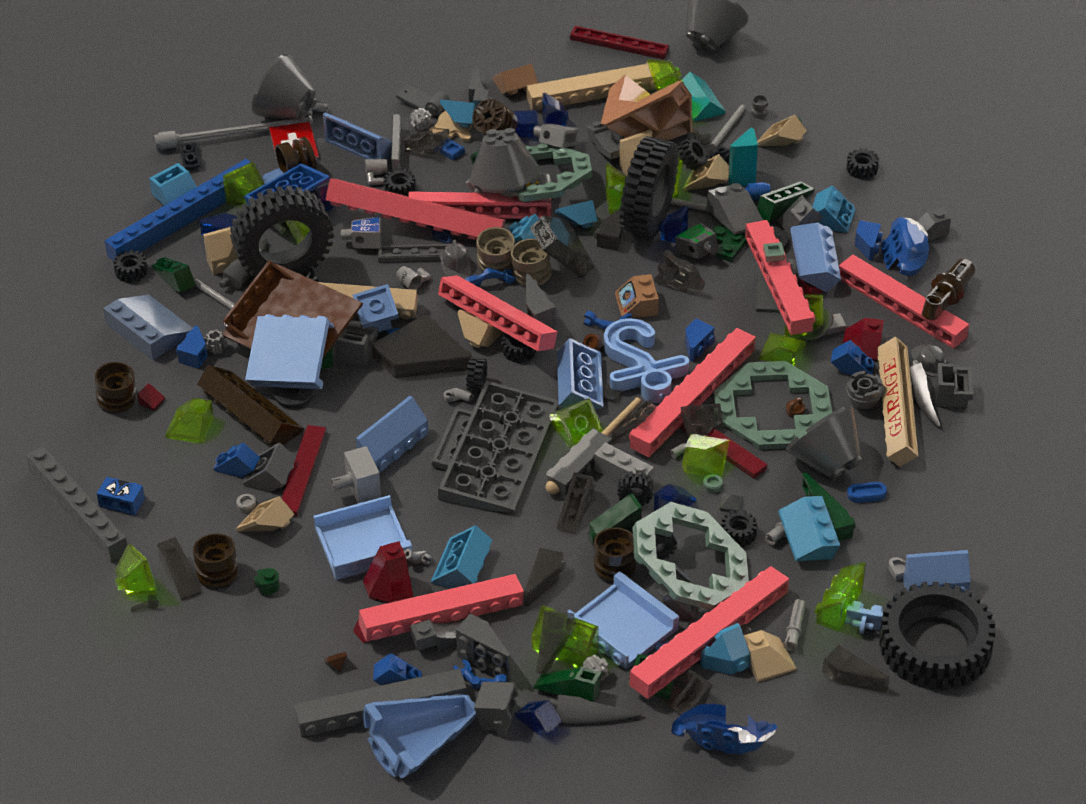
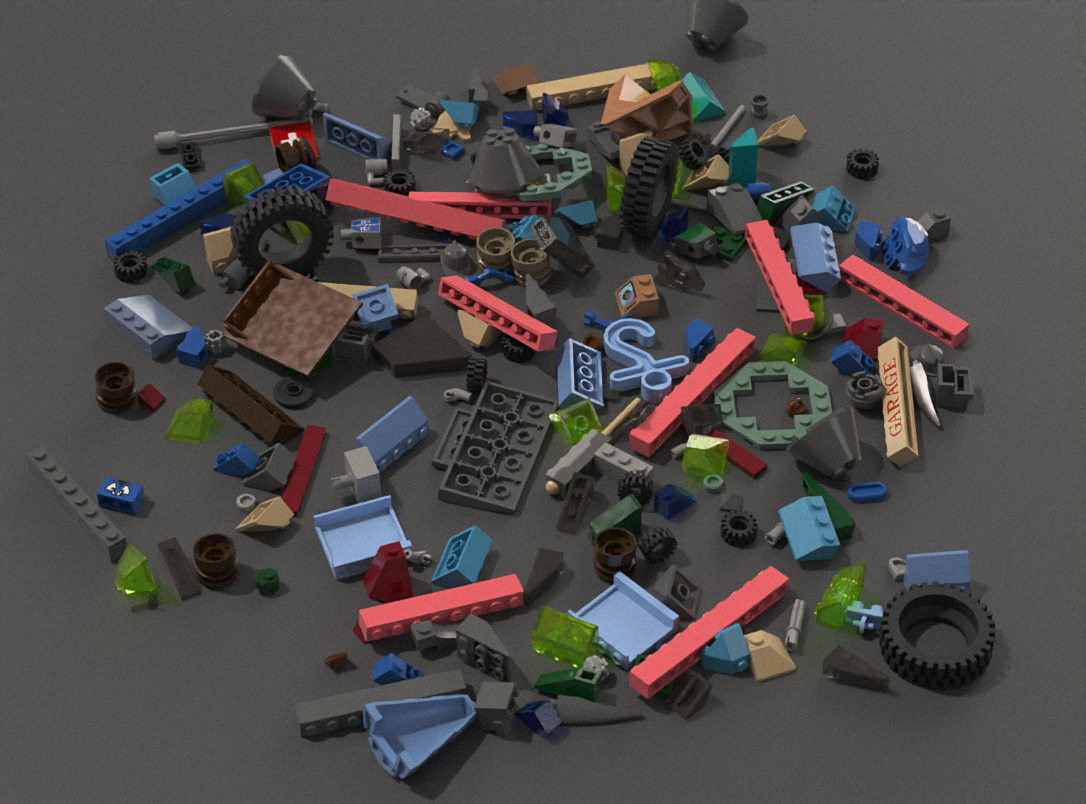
light grey bar [194,279,235,310] -> none
light blue panel [245,314,334,389] -> none
blue piece [453,659,506,689] -> none
dark brown wheel [472,99,518,135] -> none
clear smoke slope [536,610,576,674] -> none
dark red tile [569,25,670,60] -> none
sand green plate [633,502,749,610] -> none
blue animal [671,704,778,754] -> none
sand green plate [763,242,785,262] -> none
dark brown piece [921,259,975,320] -> none

